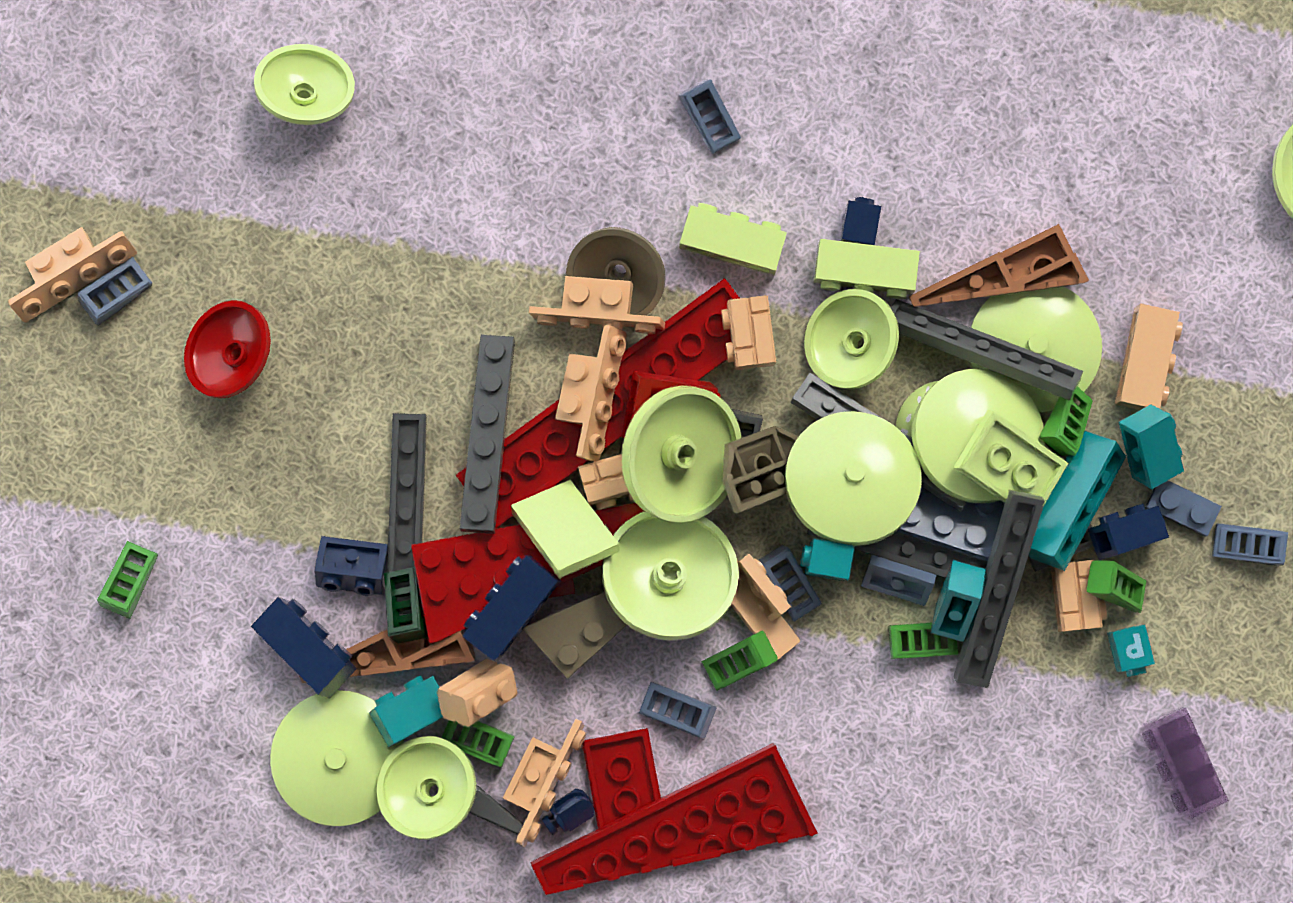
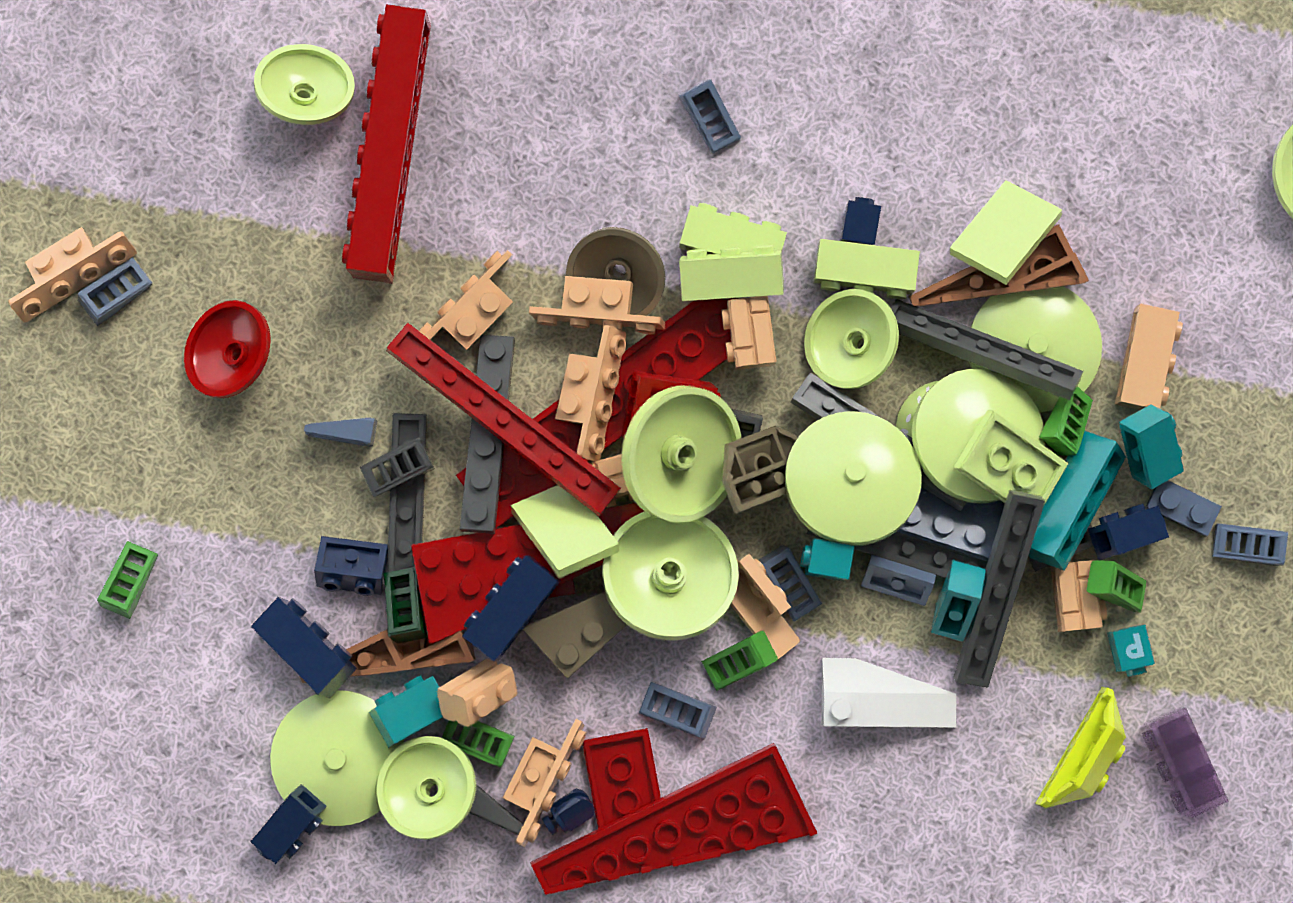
bright green slope [888,623,958,659] -> none
none -> dark blue brick [250,784,327,864]
none -> sand blue slope [304,417,378,447]
none -> red brick [342,4,431,284]
none -> dark grey slope [360,437,435,498]
none -> red plate [386,323,621,516]
none -> light nougat bracket [419,250,513,350]
none -> yellowish green brick [679,245,784,301]
none -> white wedge [821,658,956,728]
none -> yellowish green tile [950,180,1062,285]
none -> neon yellow wedge [1035,687,1126,808]

